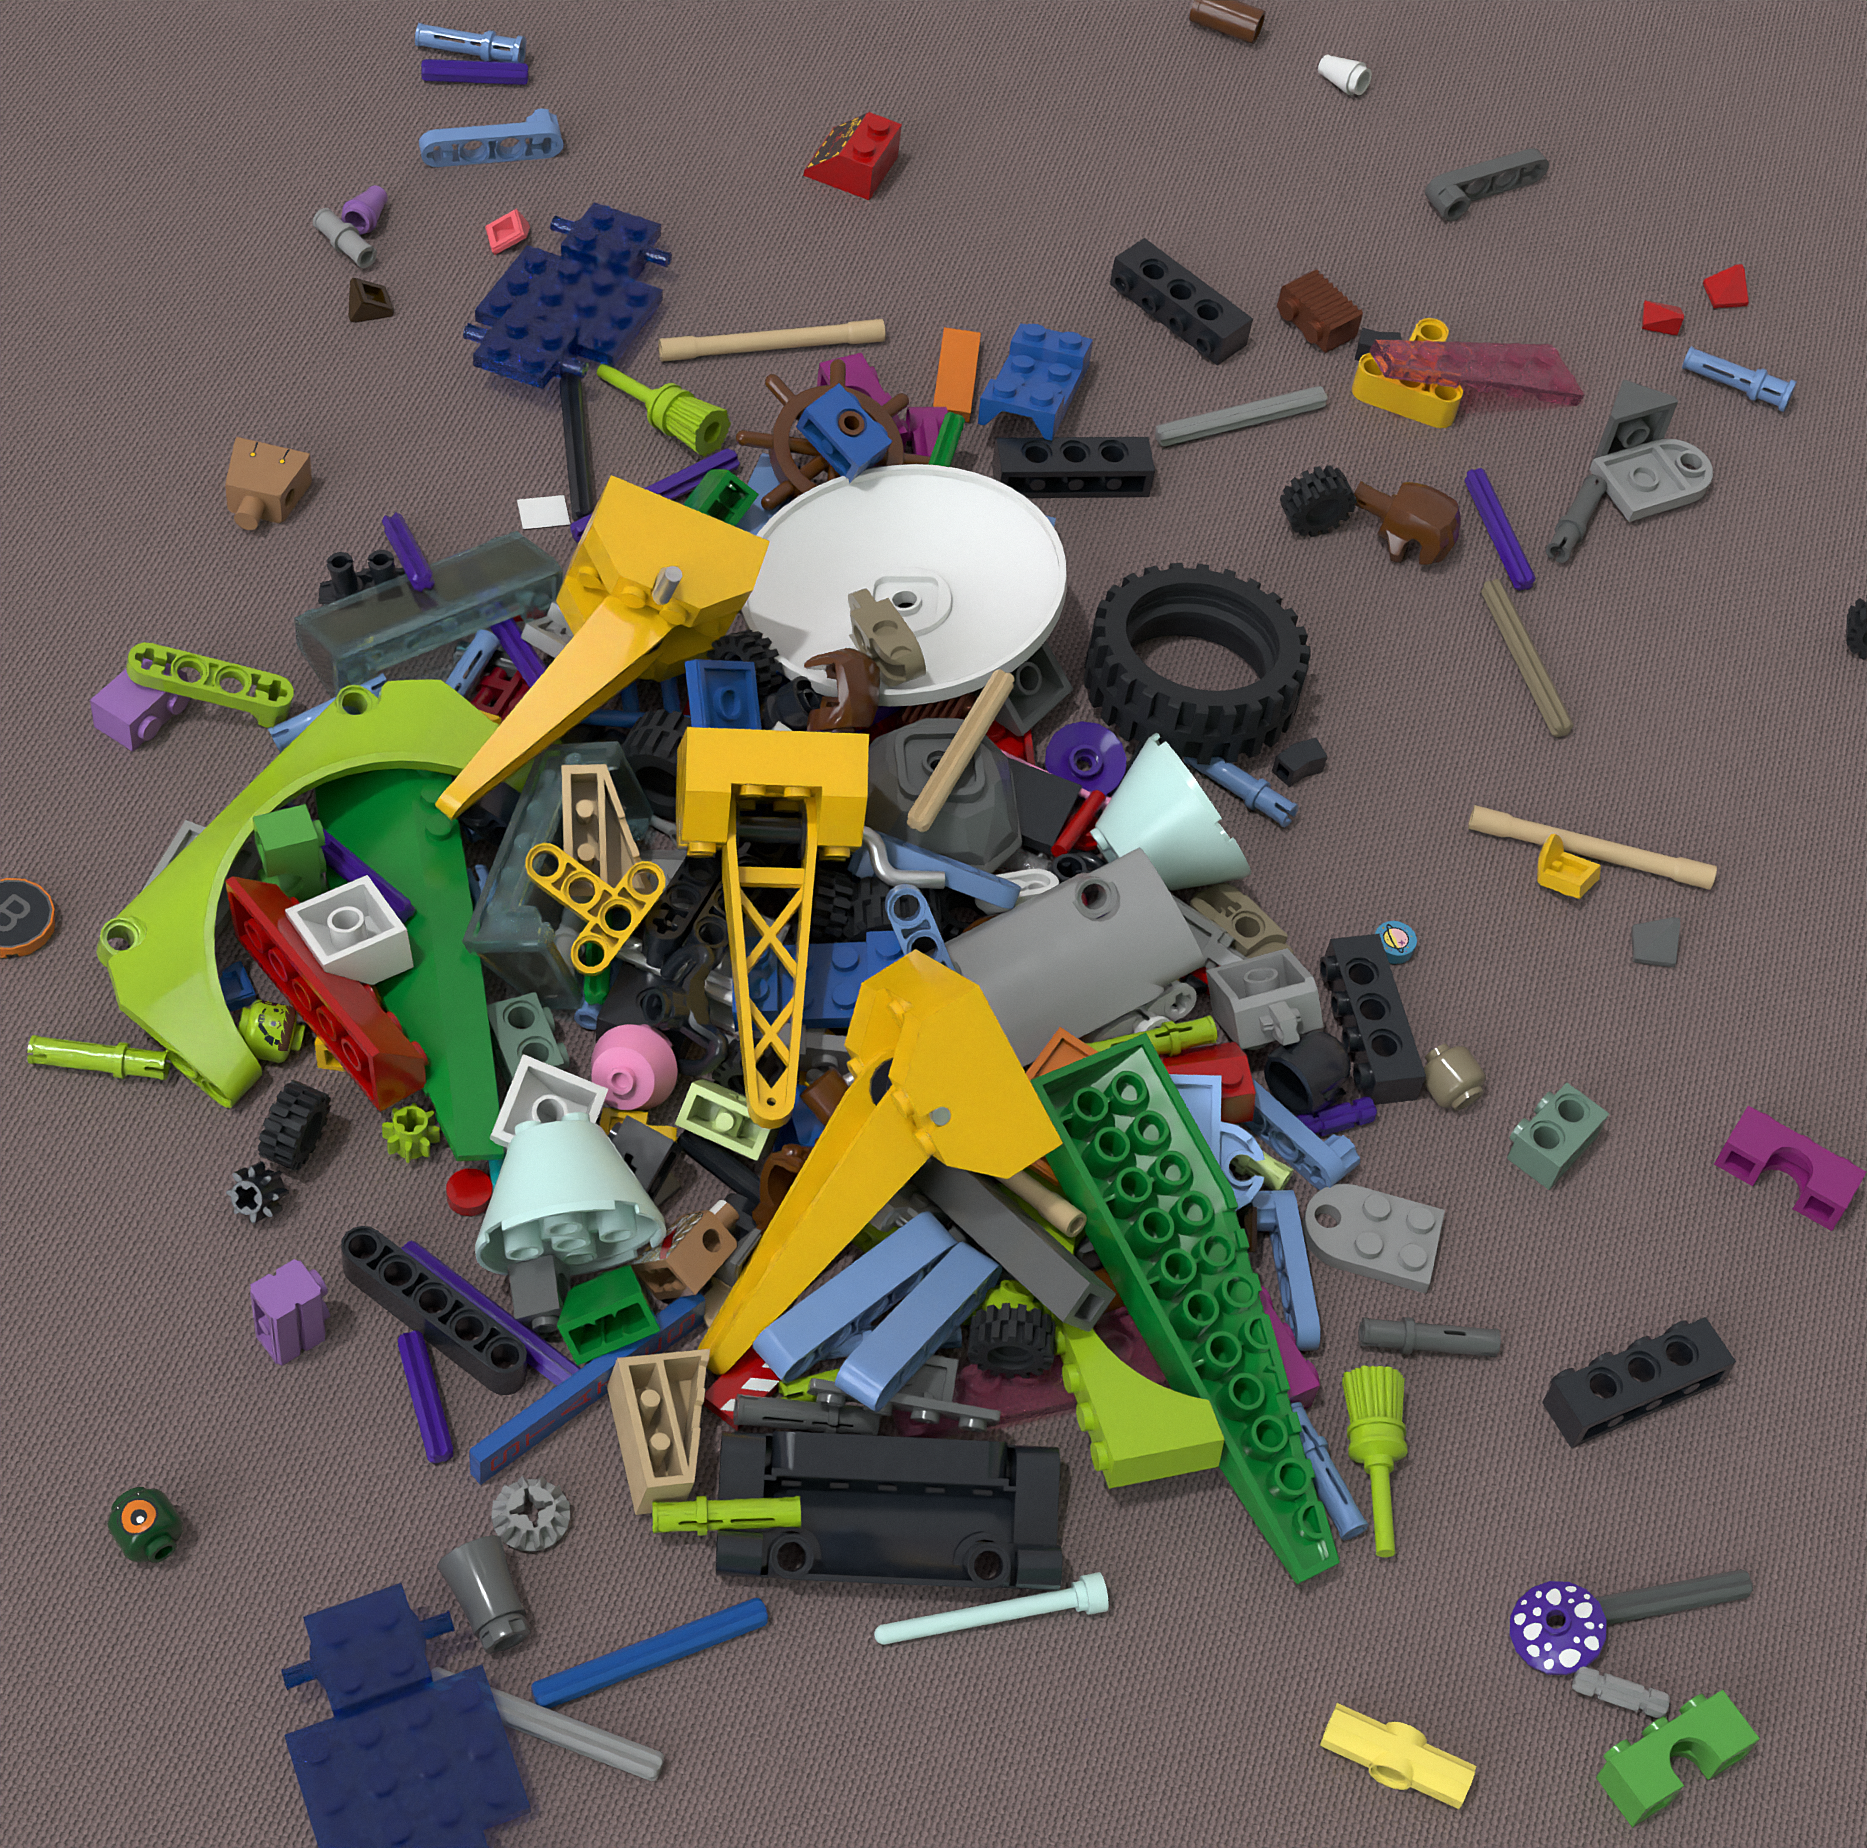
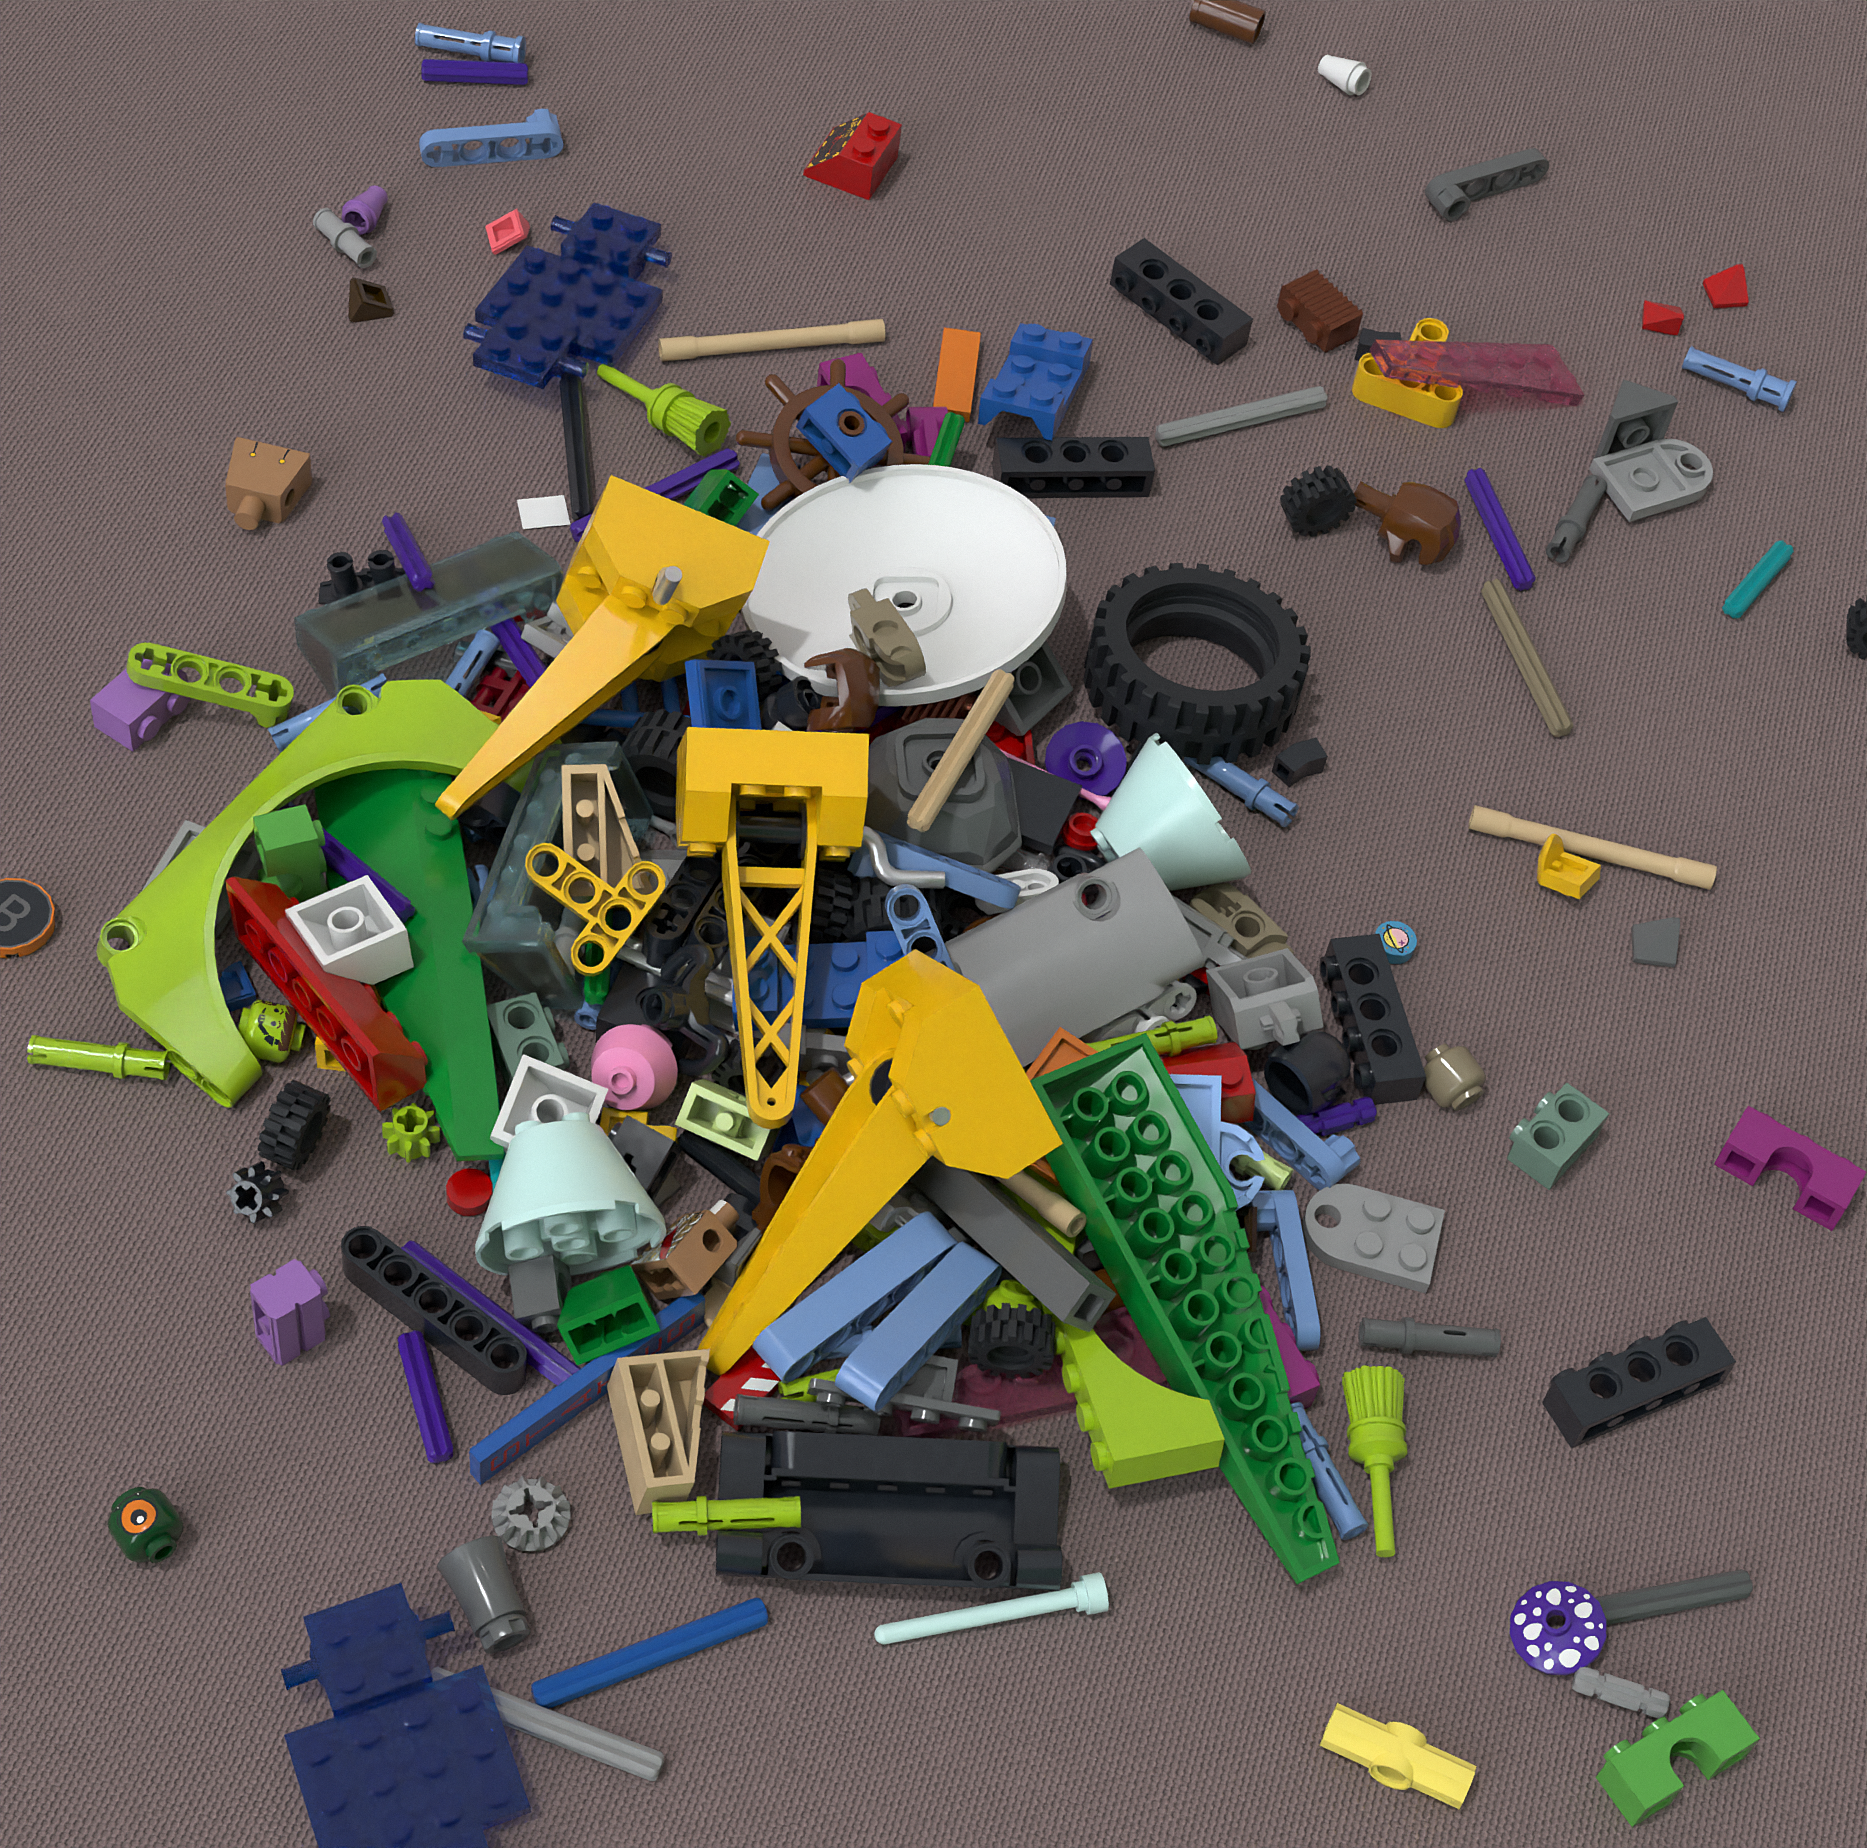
red piece [1051,790,1106,858] -> none
none -> teal axle [1722,540,1794,619]

